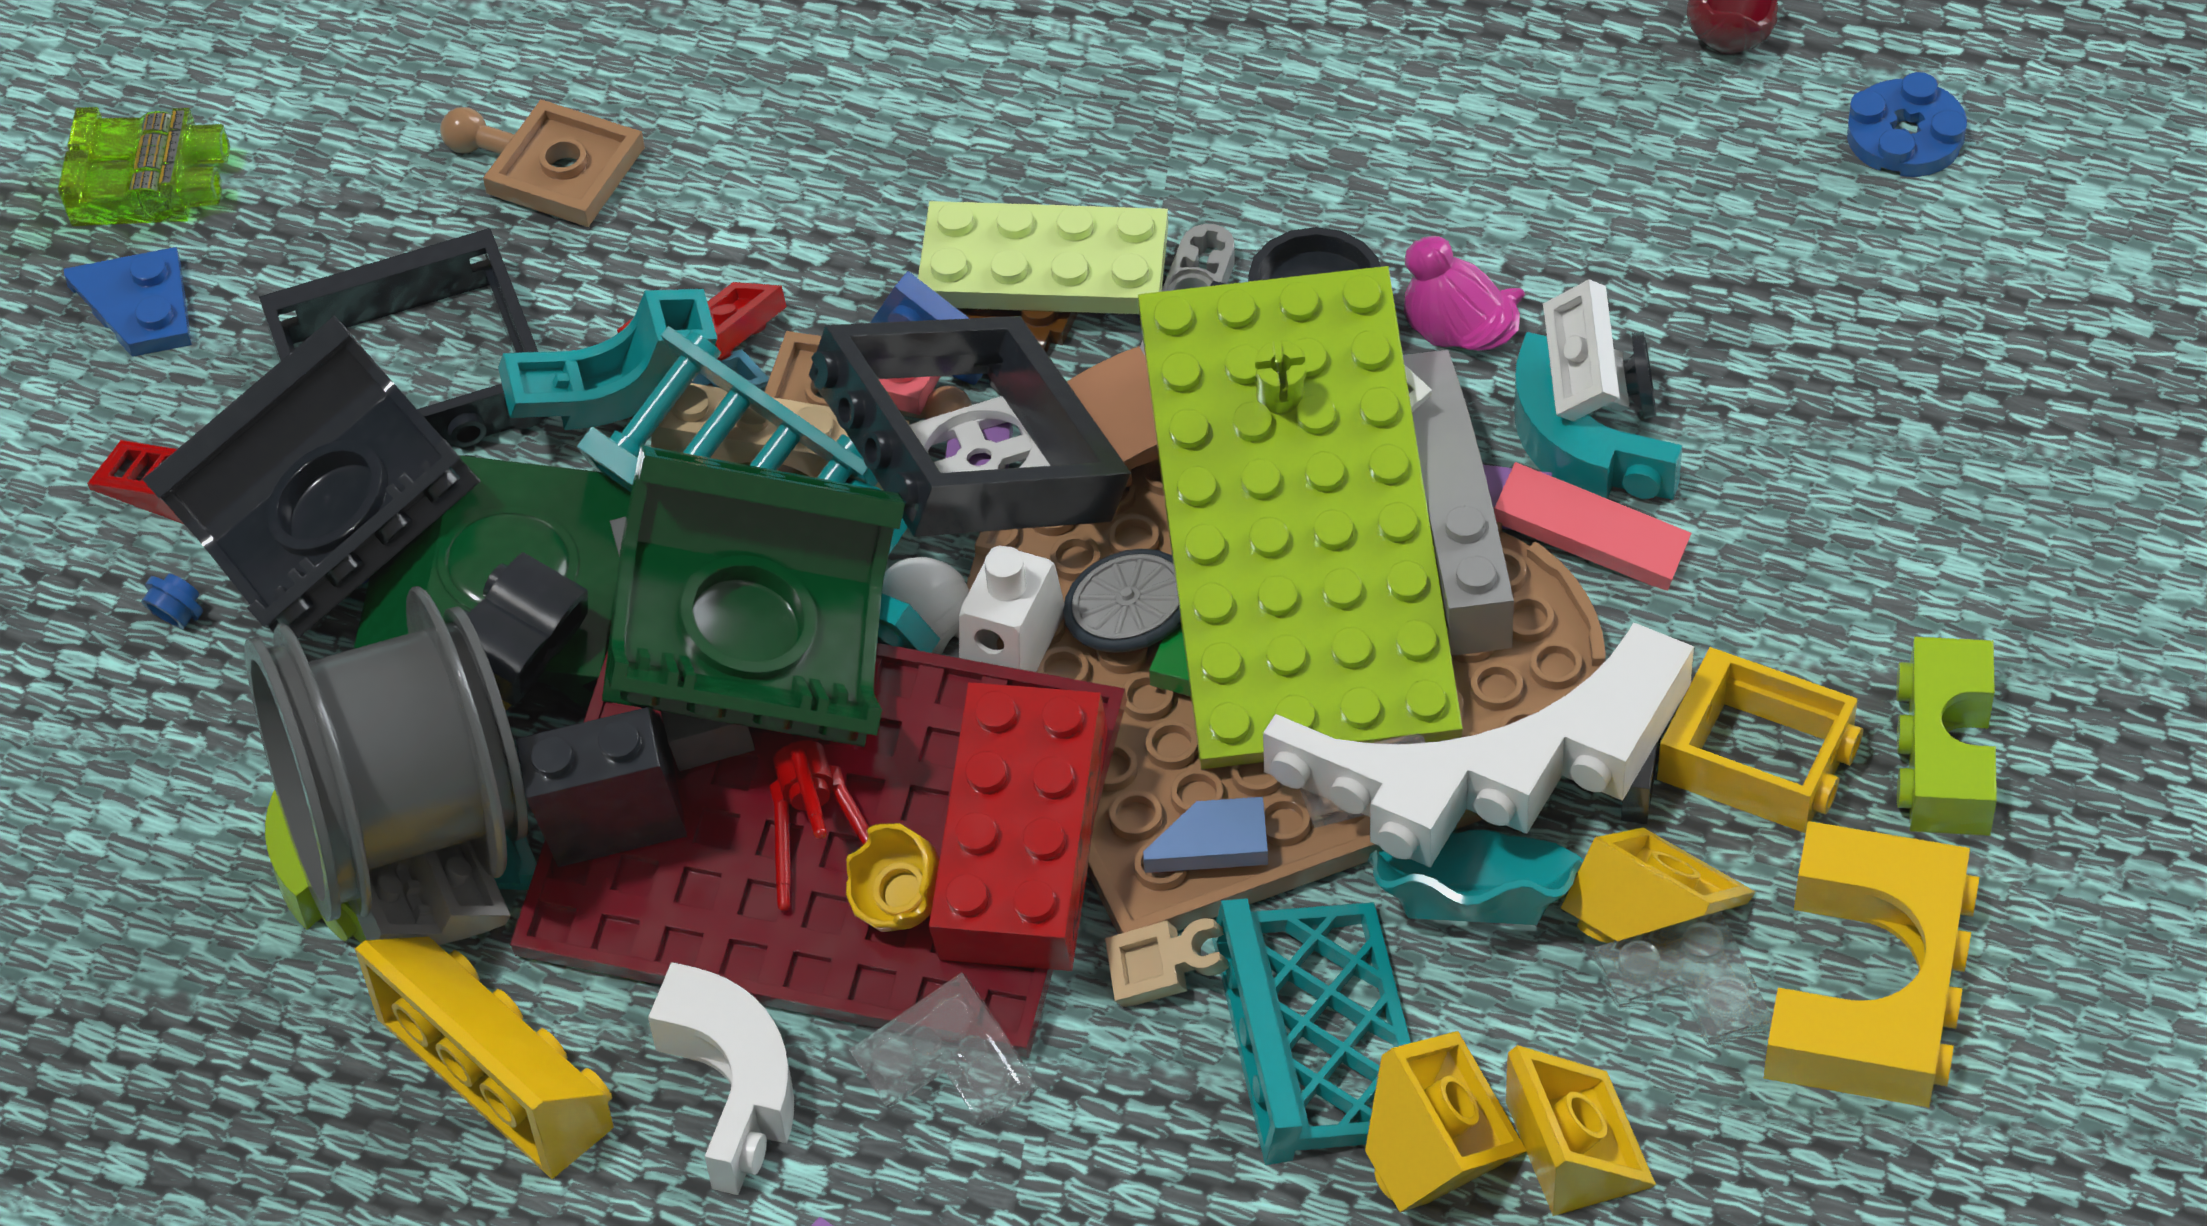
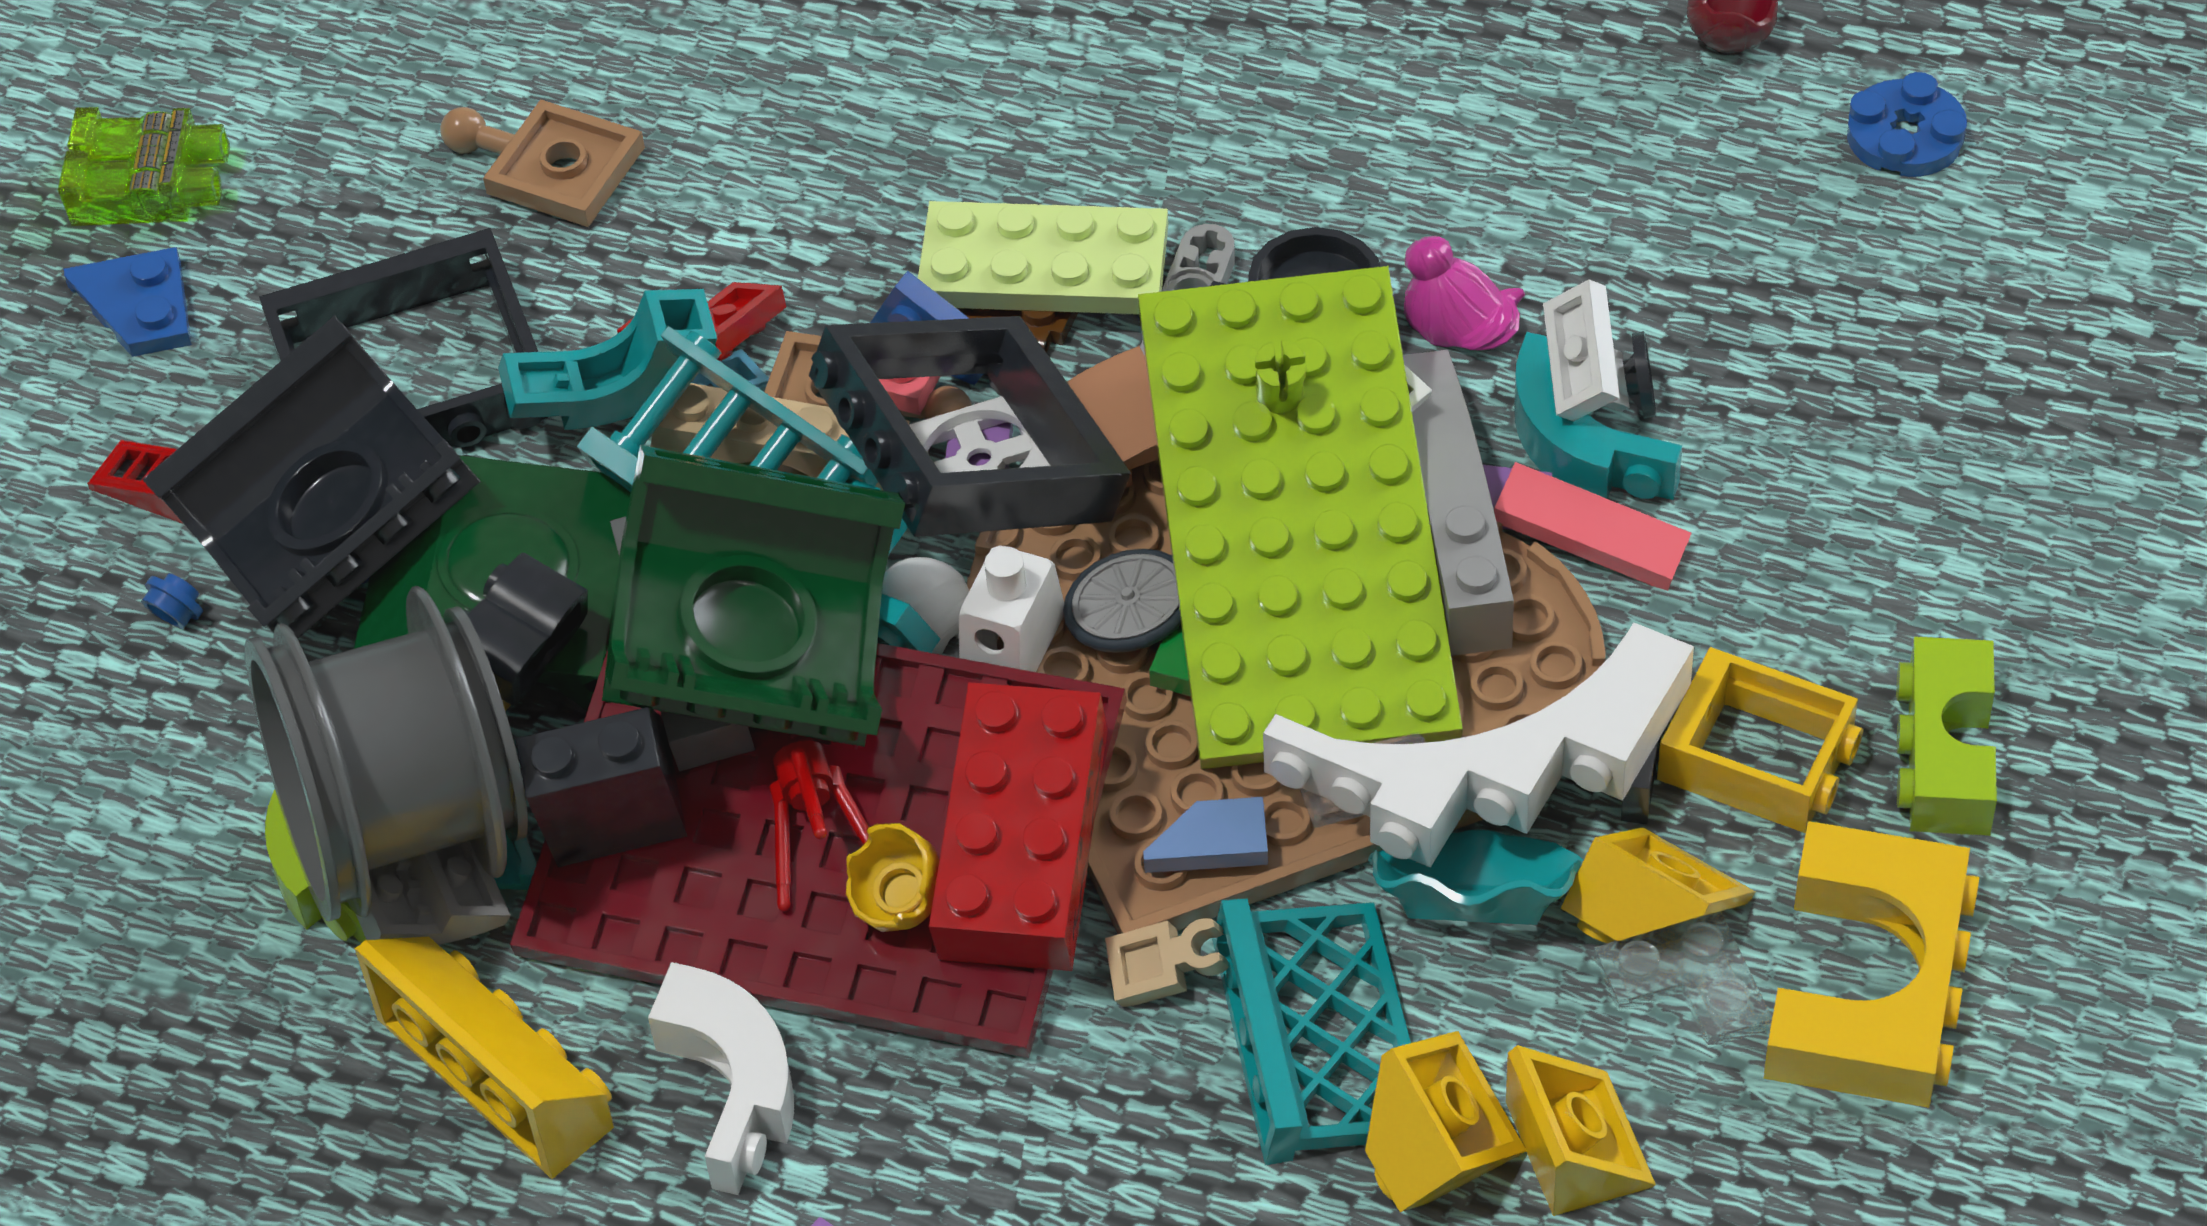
clear plate [849,972,1040,1126] -> none

